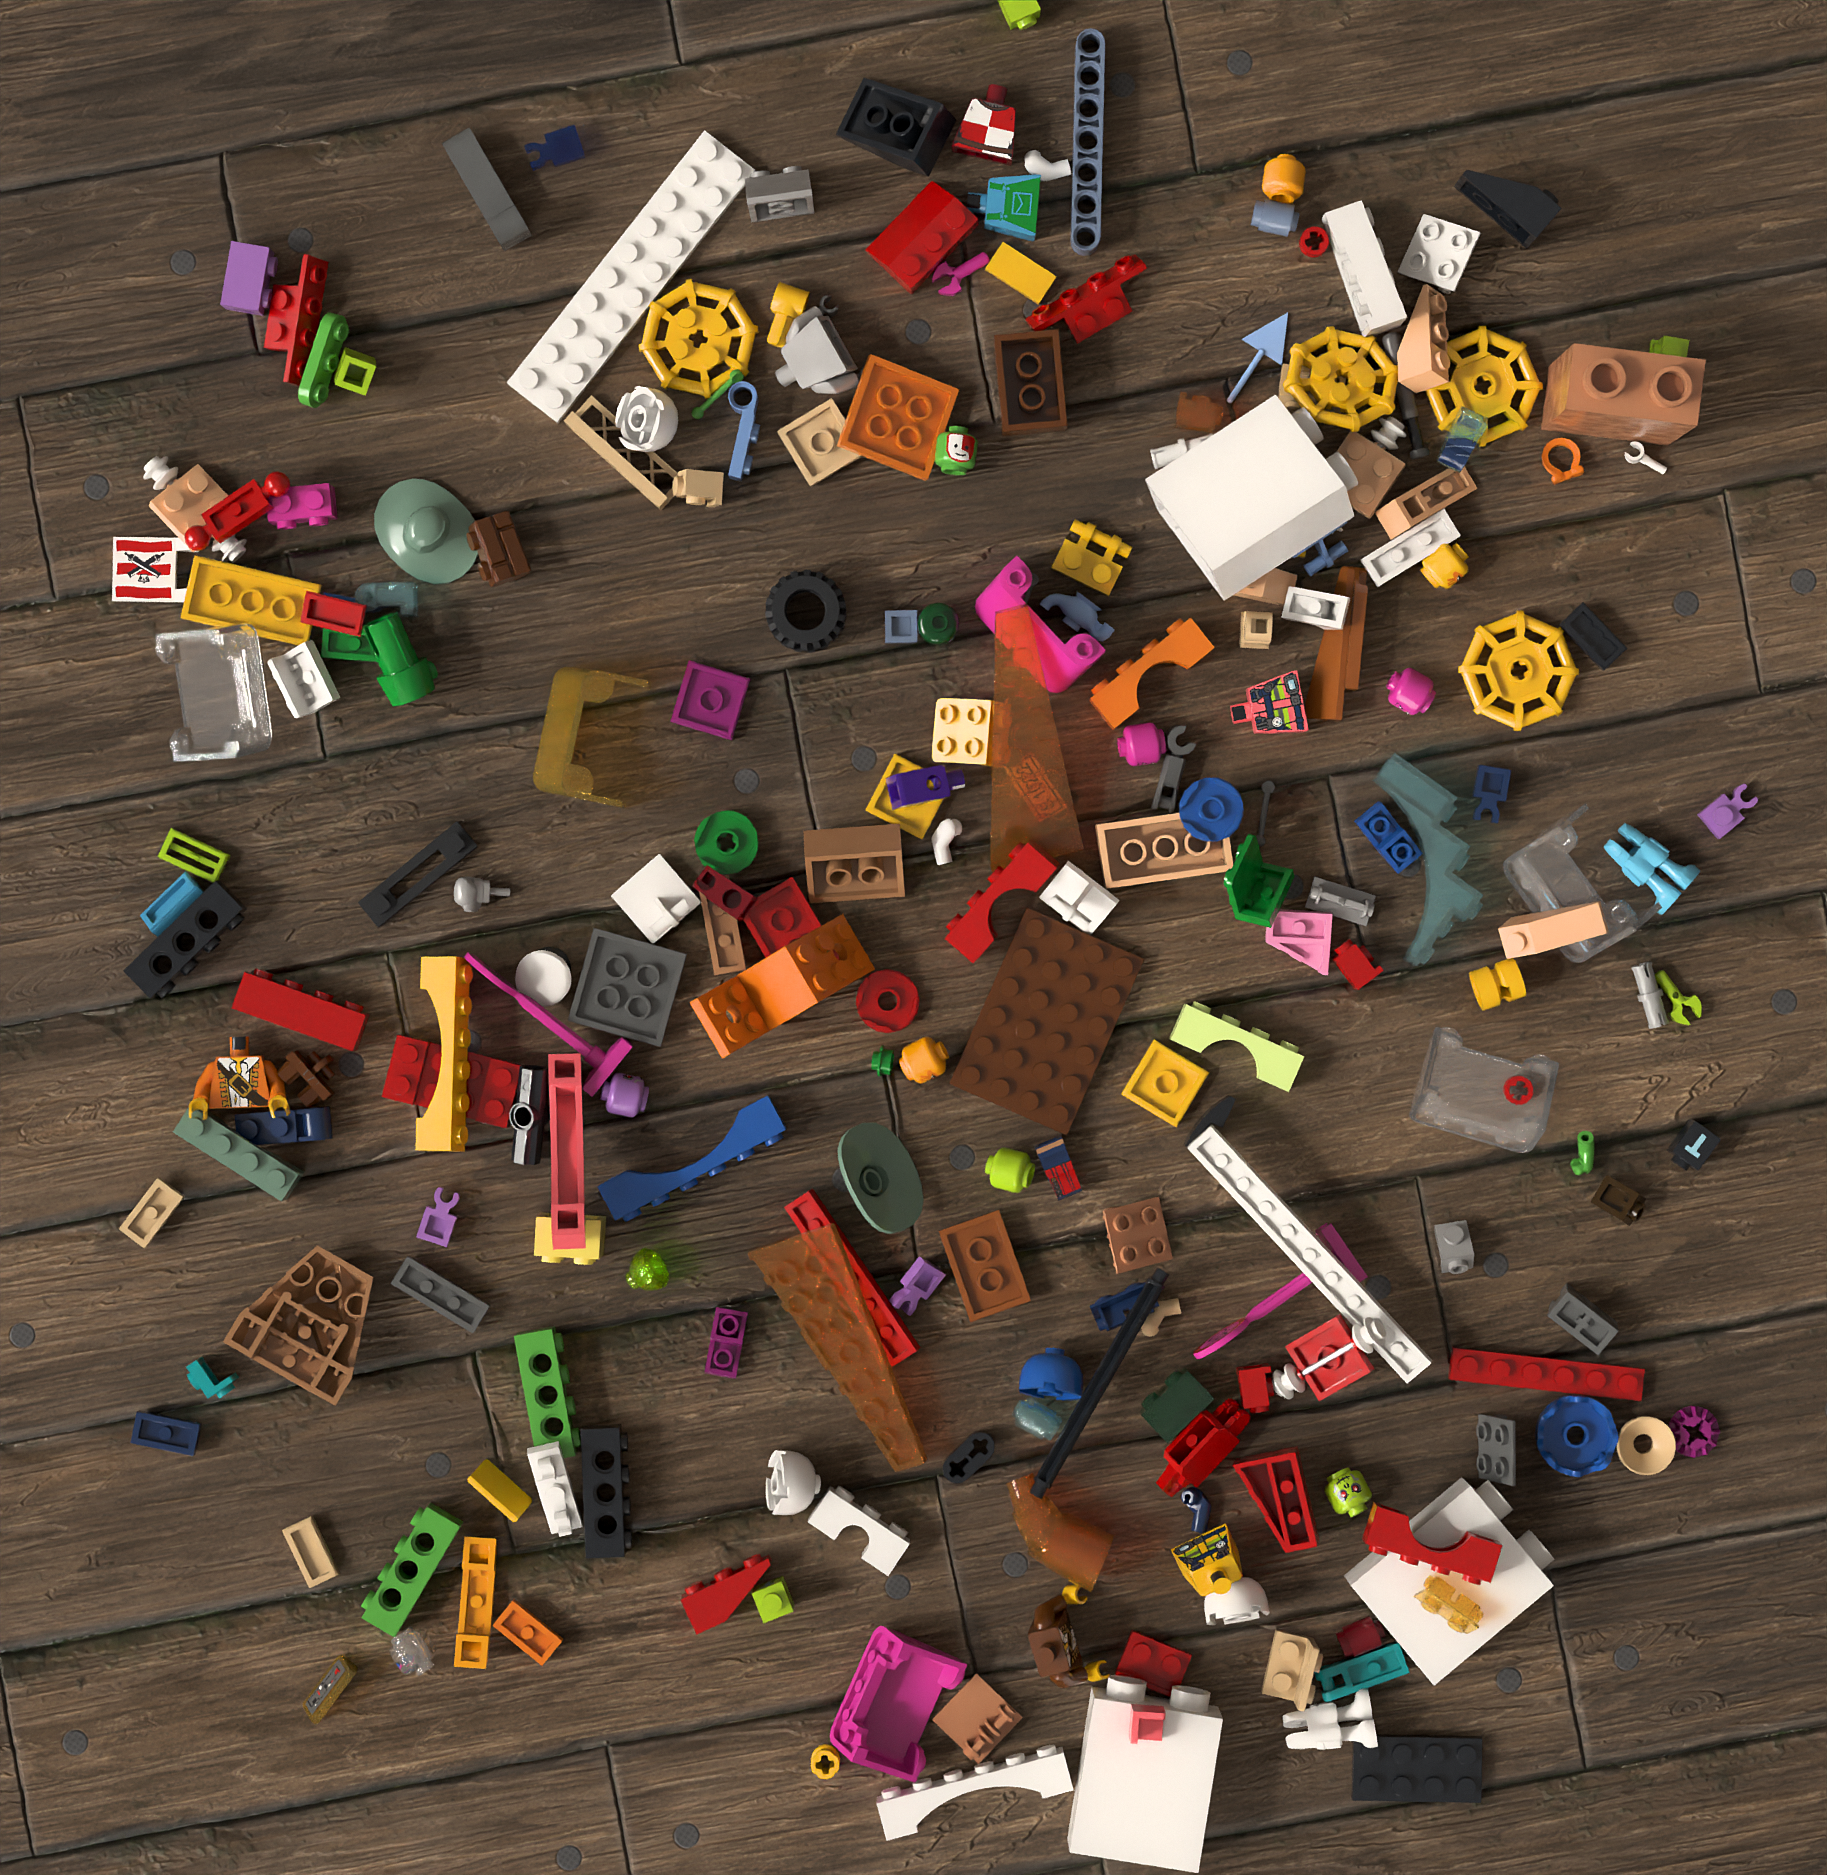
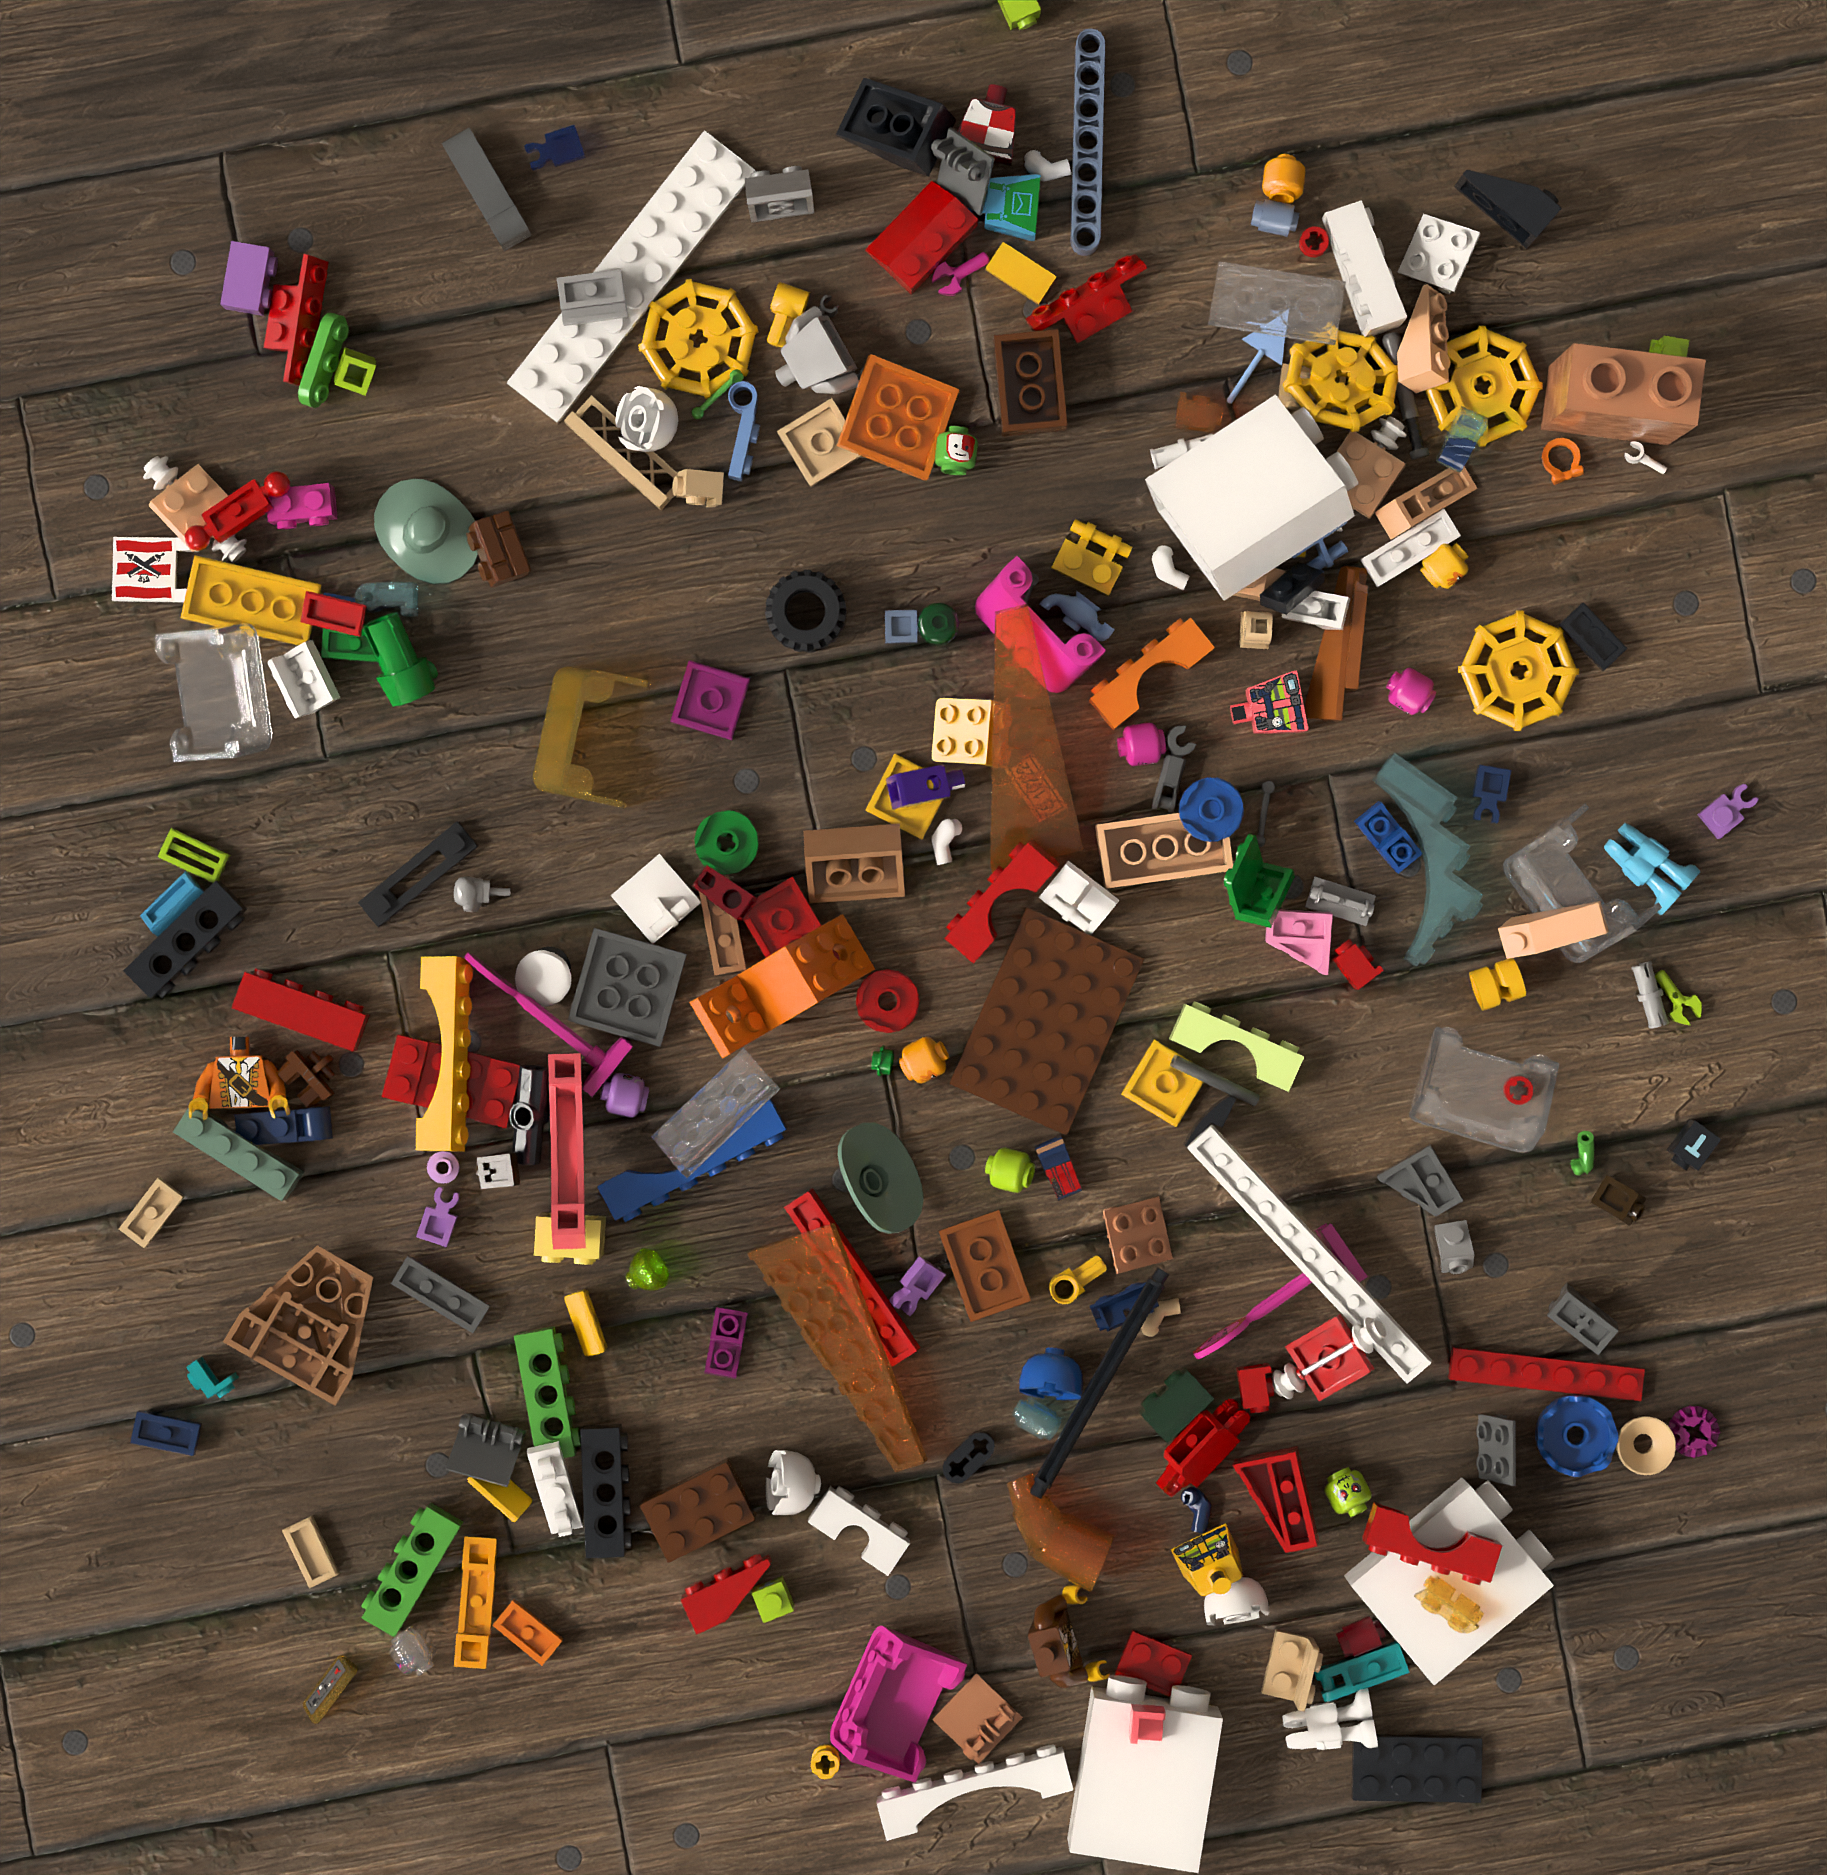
none -> lavender plate [427,1151,460,1184]
none -> dark grey hinge [445,1413,526,1487]
none -> bracket [476,1153,520,1189]
none -> light grey plate [557,269,628,326]
none -> yellow slope [564,1289,608,1356]
none -> reddish brown brick [640,1458,756,1563]
none -> clear plate [651,1048,780,1178]
none -> dark grey hinge [931,127,994,215]
none -> yellow axle [1049,1255,1107,1304]
none -> white arm [1152,545,1190,590]
none -> dark grey piece [1170,1055,1260,1106]
none -> clear plate [1208,261,1346,345]
none -> black plate [1260,562,1325,615]
none -> dark grey wing [1377,1144,1464,1217]

